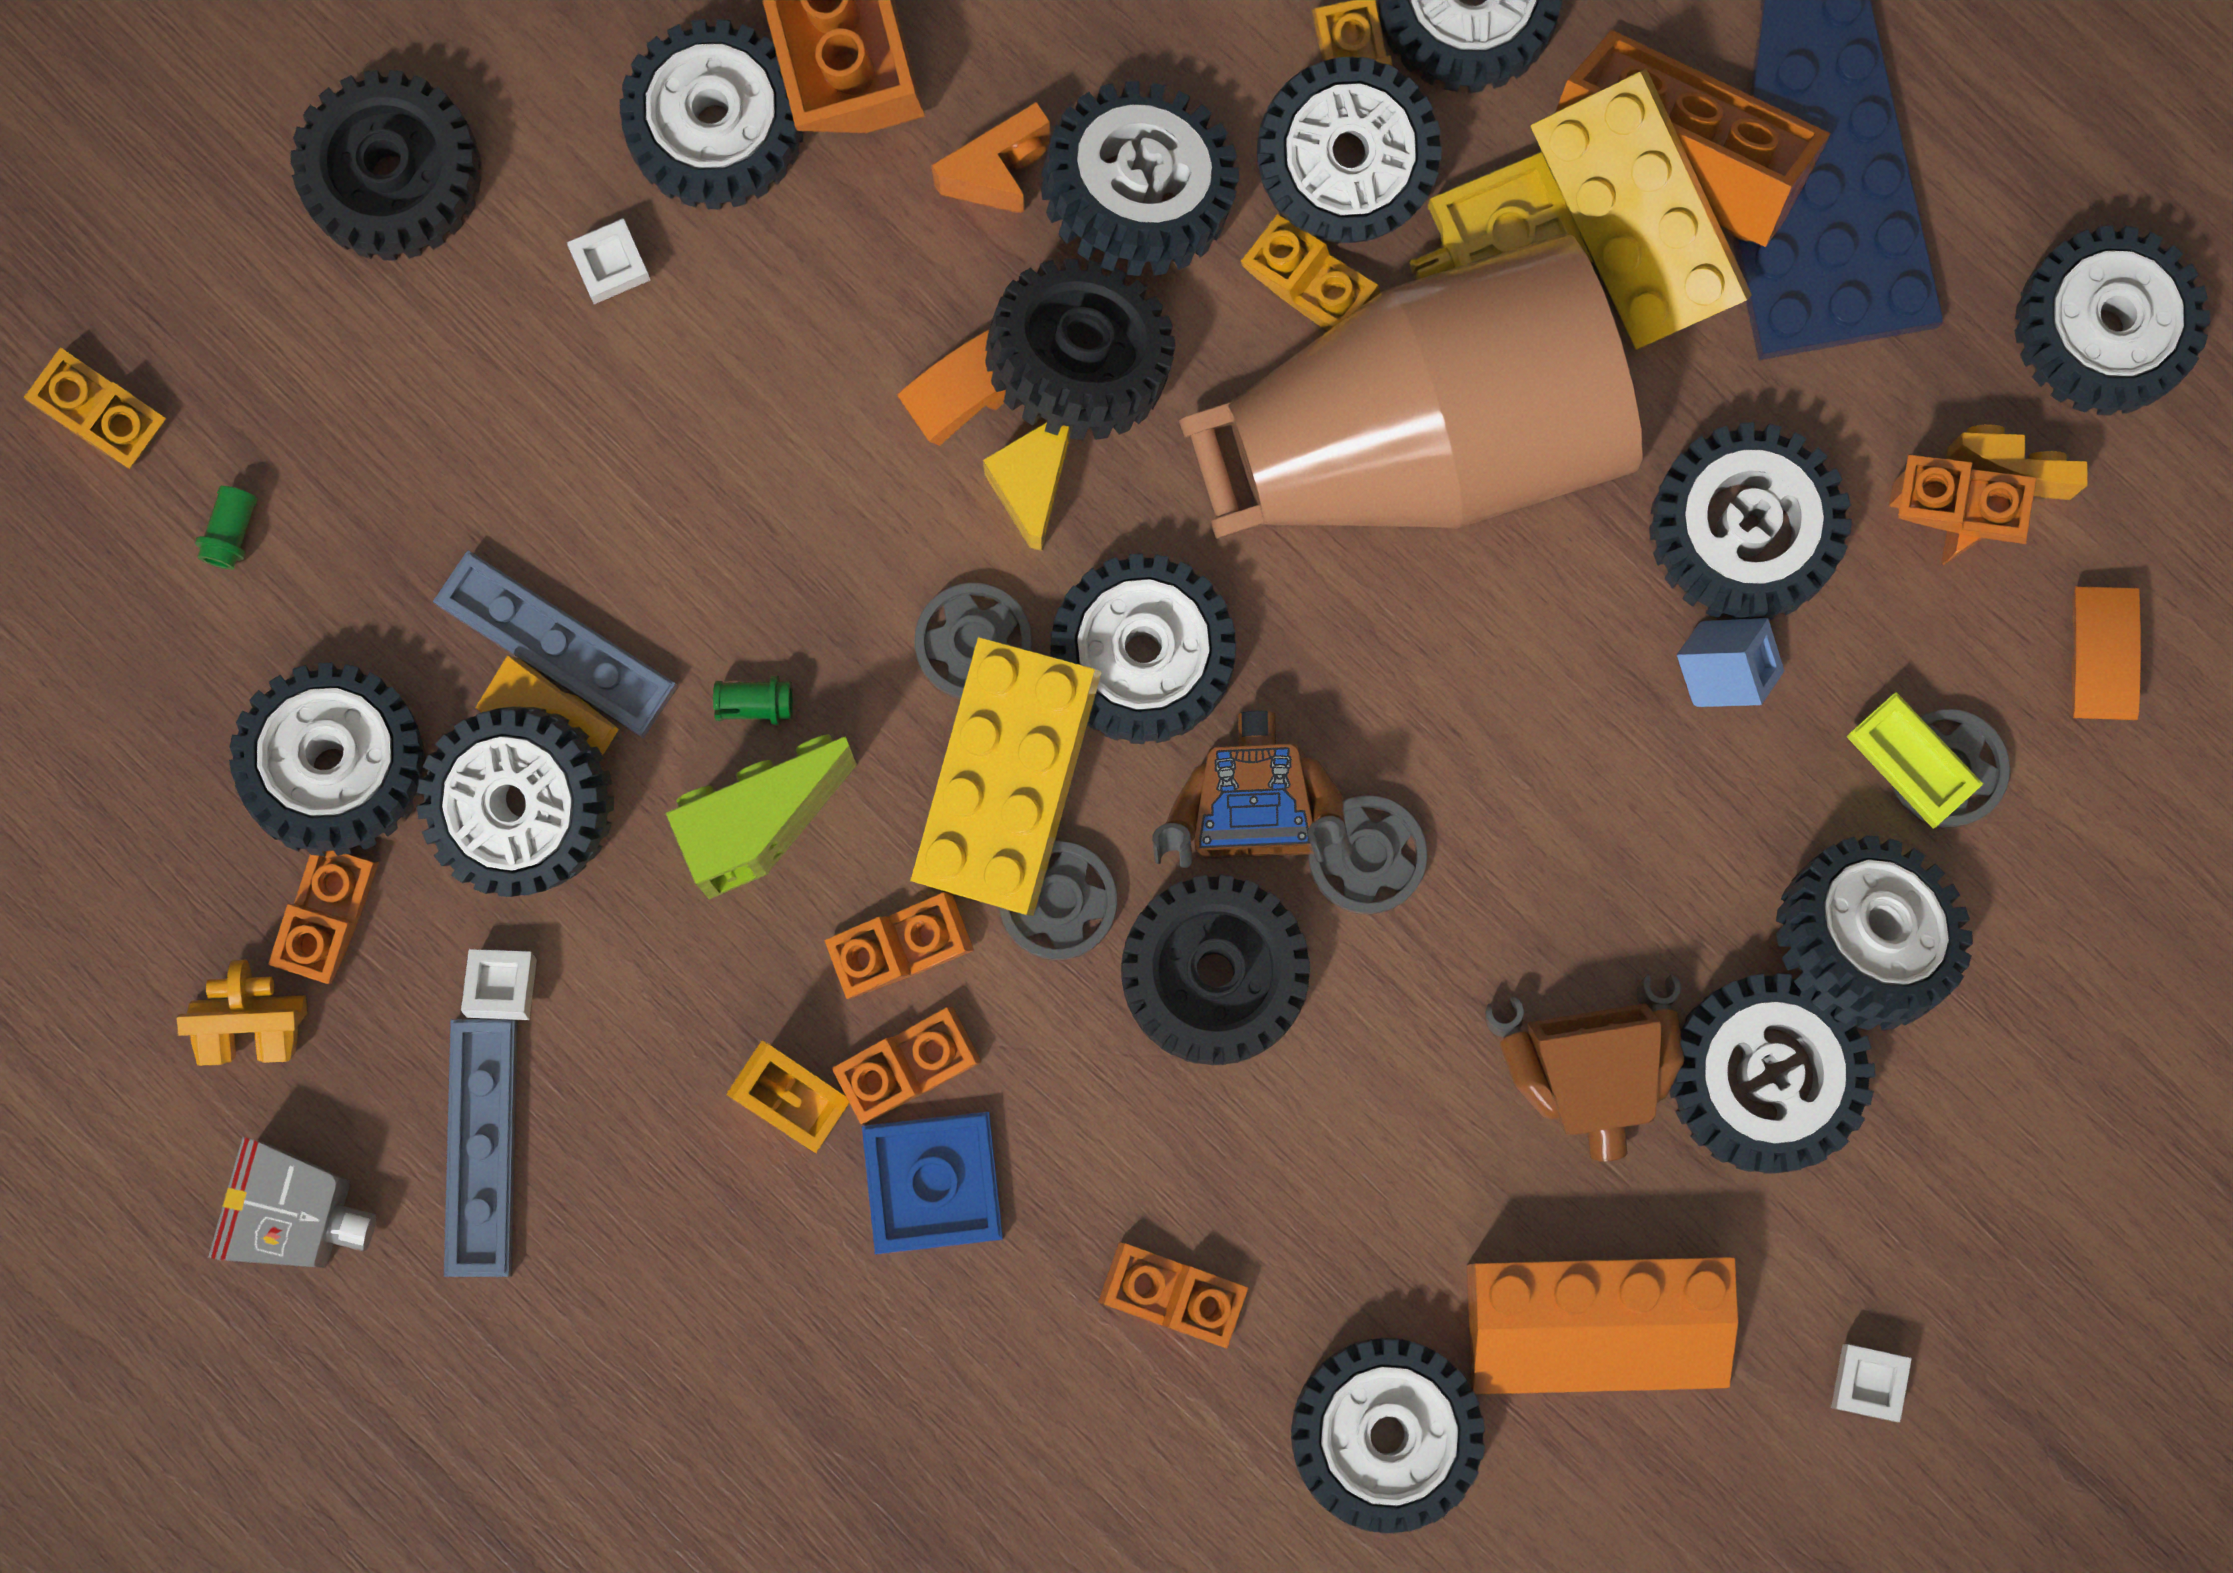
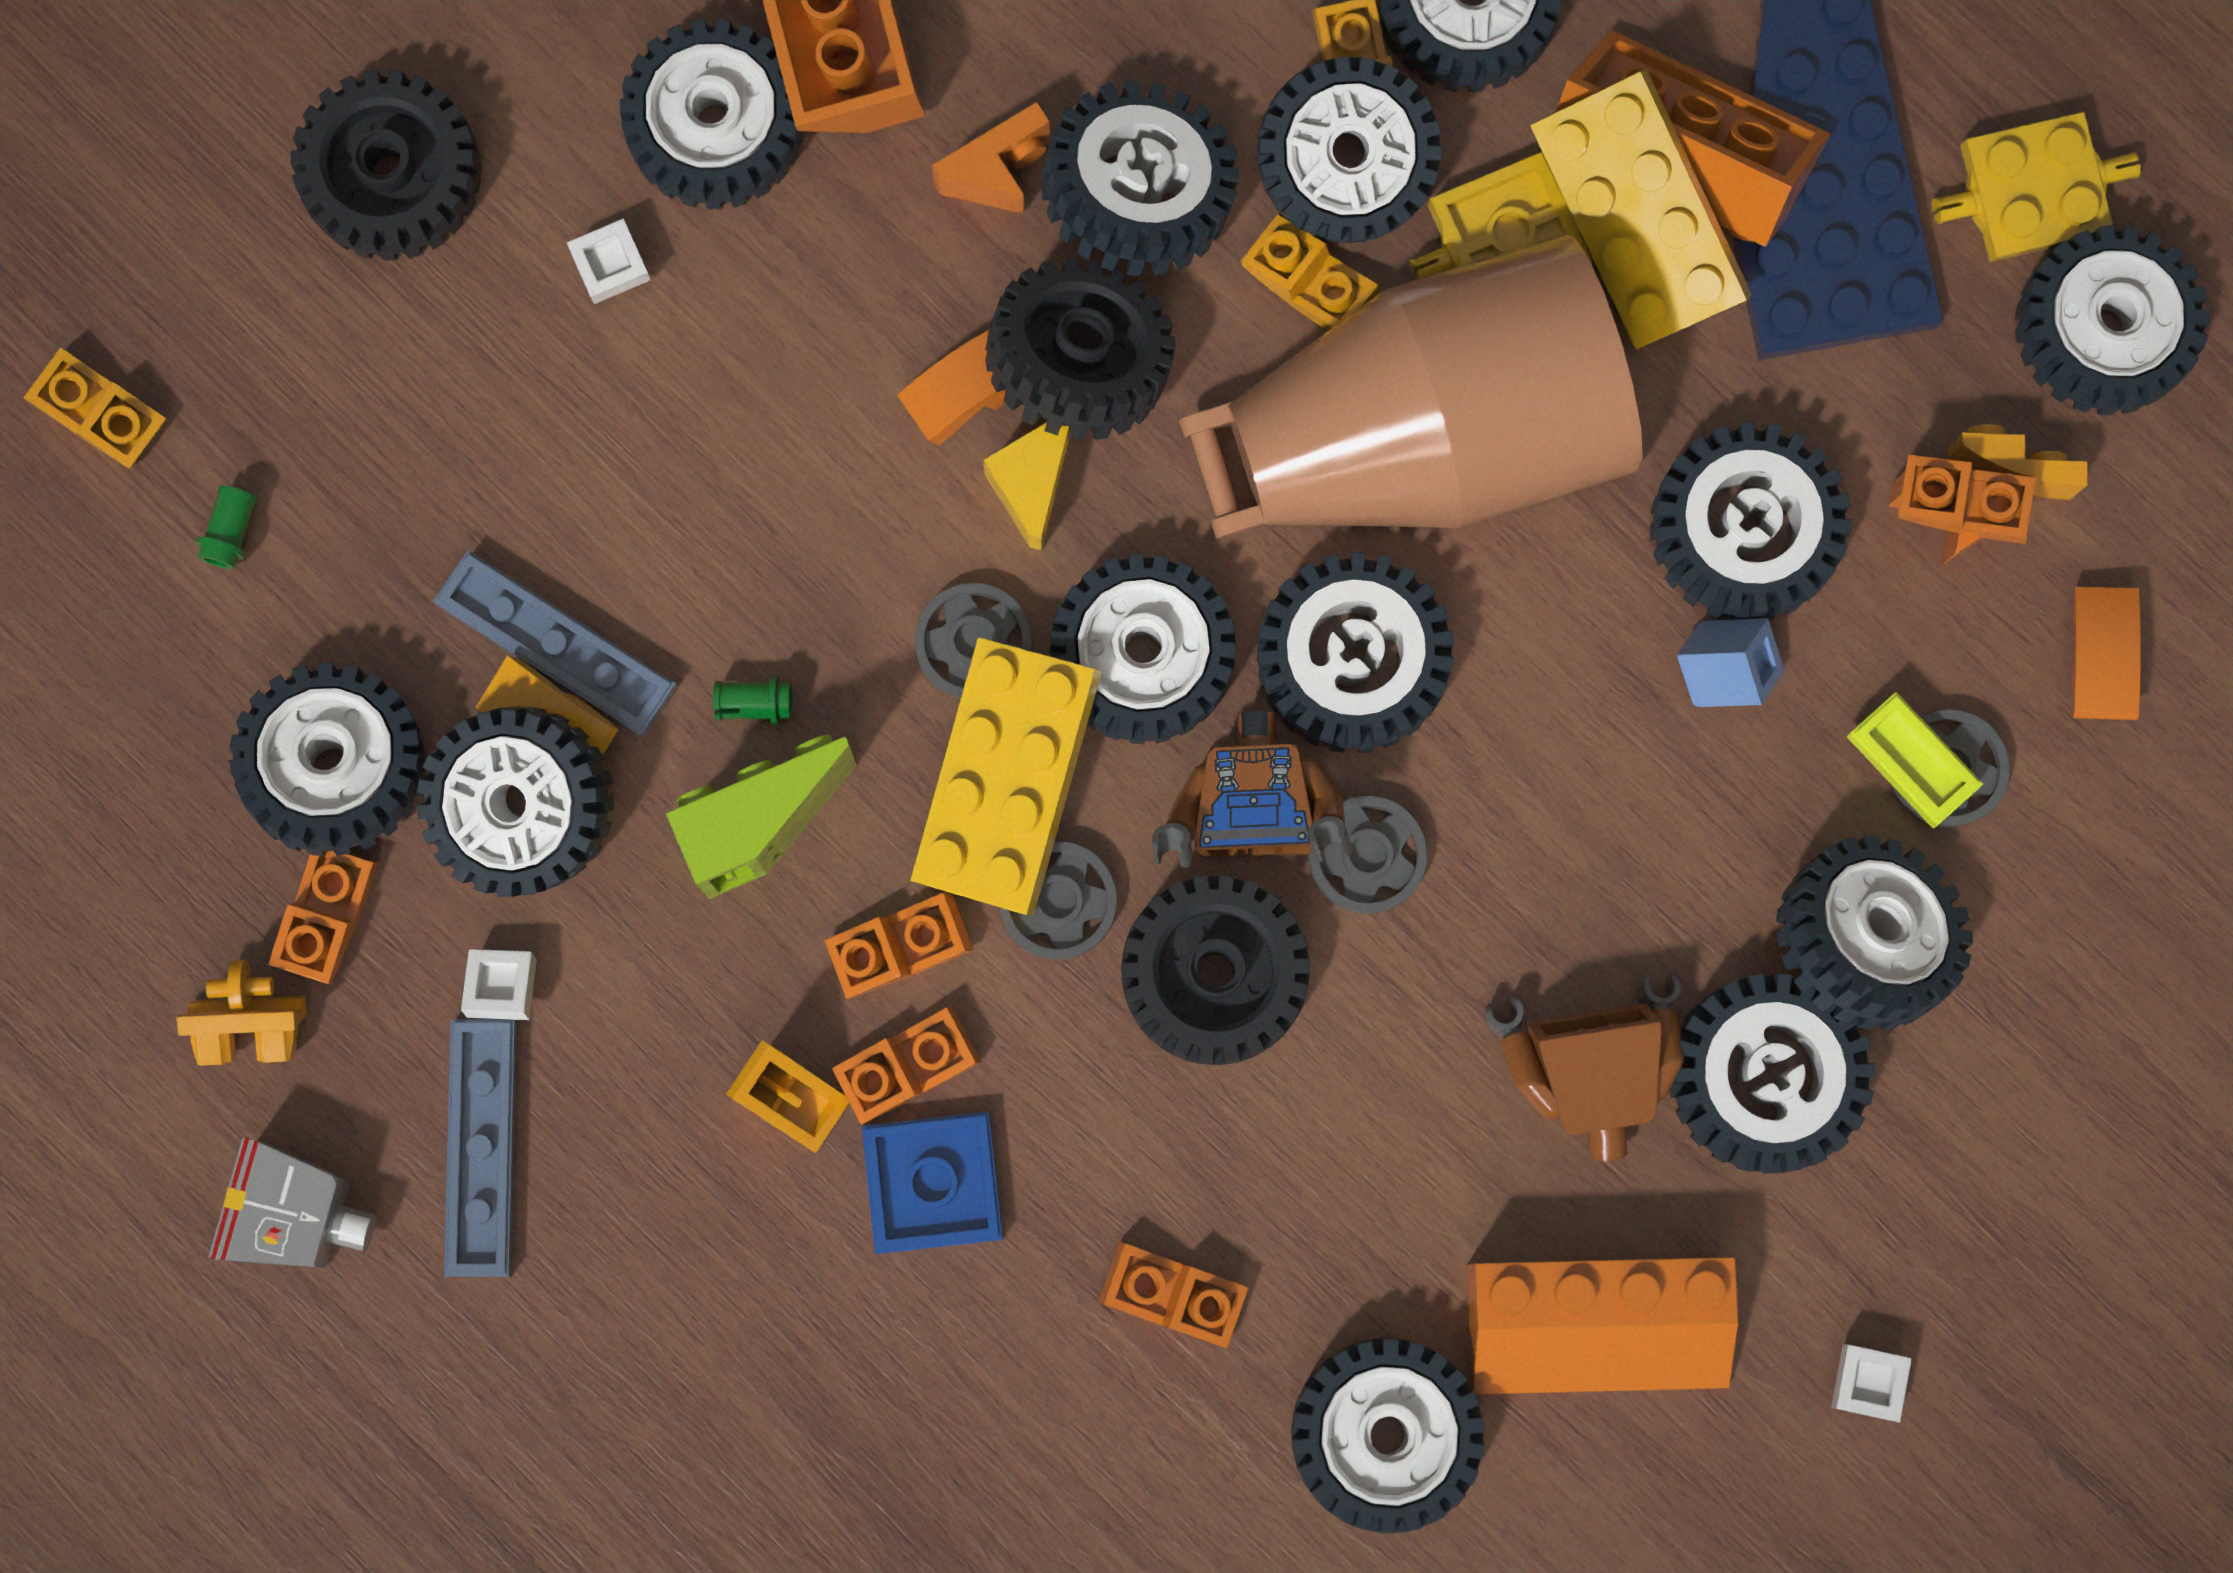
none -> wheel [1257,552,1454,753]
none -> yellow plate [1932,112,2141,262]

